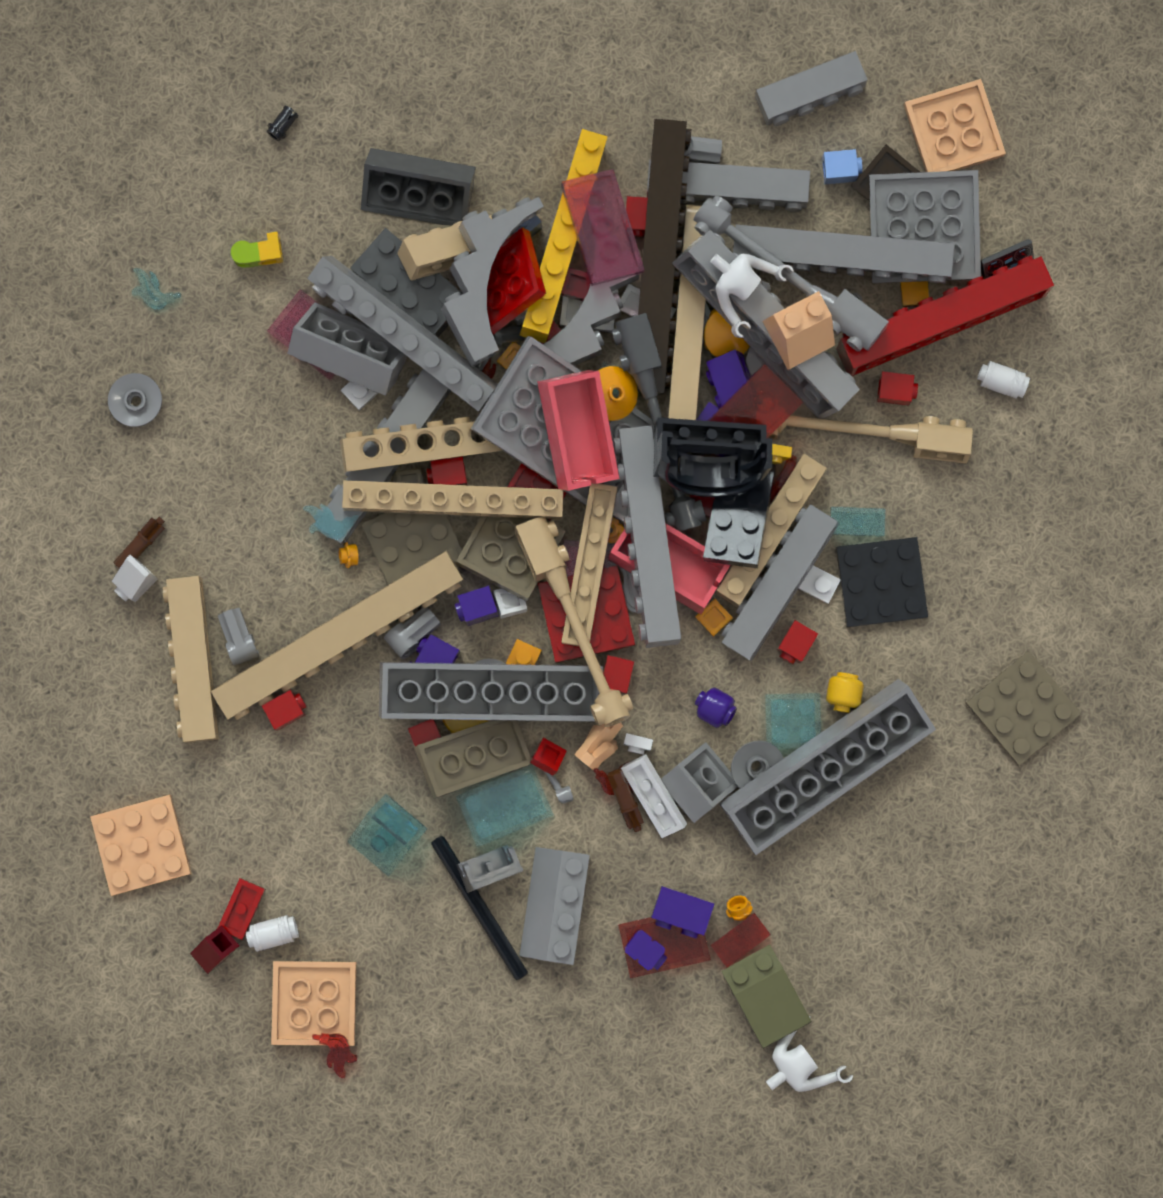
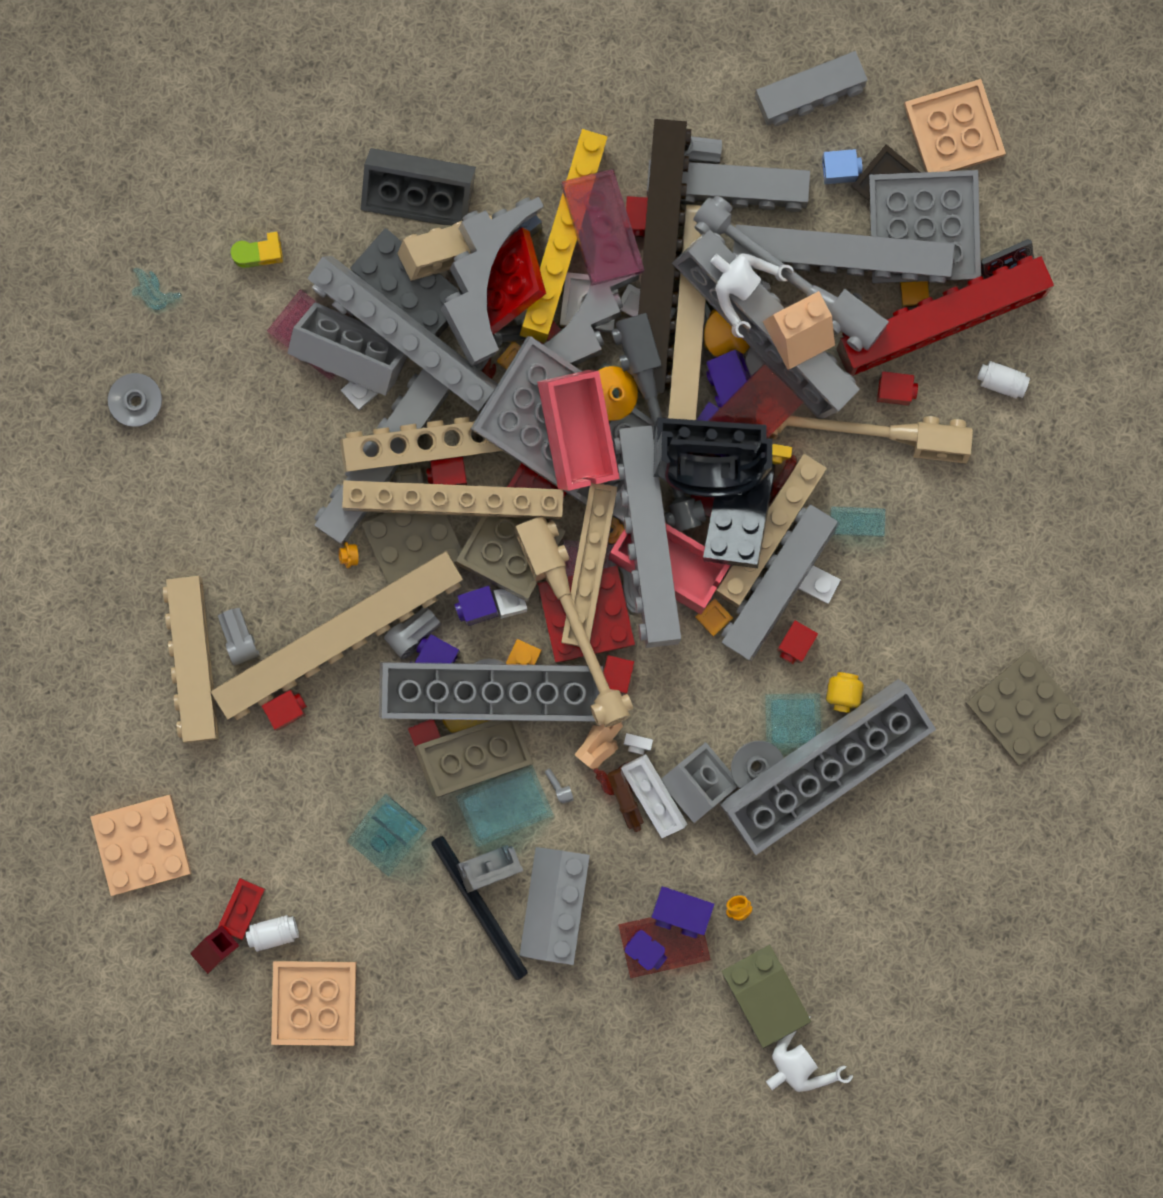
white slope [112,555,158,602] -> none
reddish brown piece [113,516,165,569] -> none
black pin [266,105,299,141] -> none
clear light blue piece [303,504,359,540] -> none
clear red piece [312,1033,358,1078] -> none
red plate [530,737,567,776] -> none
dark red plate [560,267,593,301] -> none
dark purple head [695,687,737,728] -> none
clear red plate [710,913,771,968] -> none
black plate [836,537,928,628] -> none

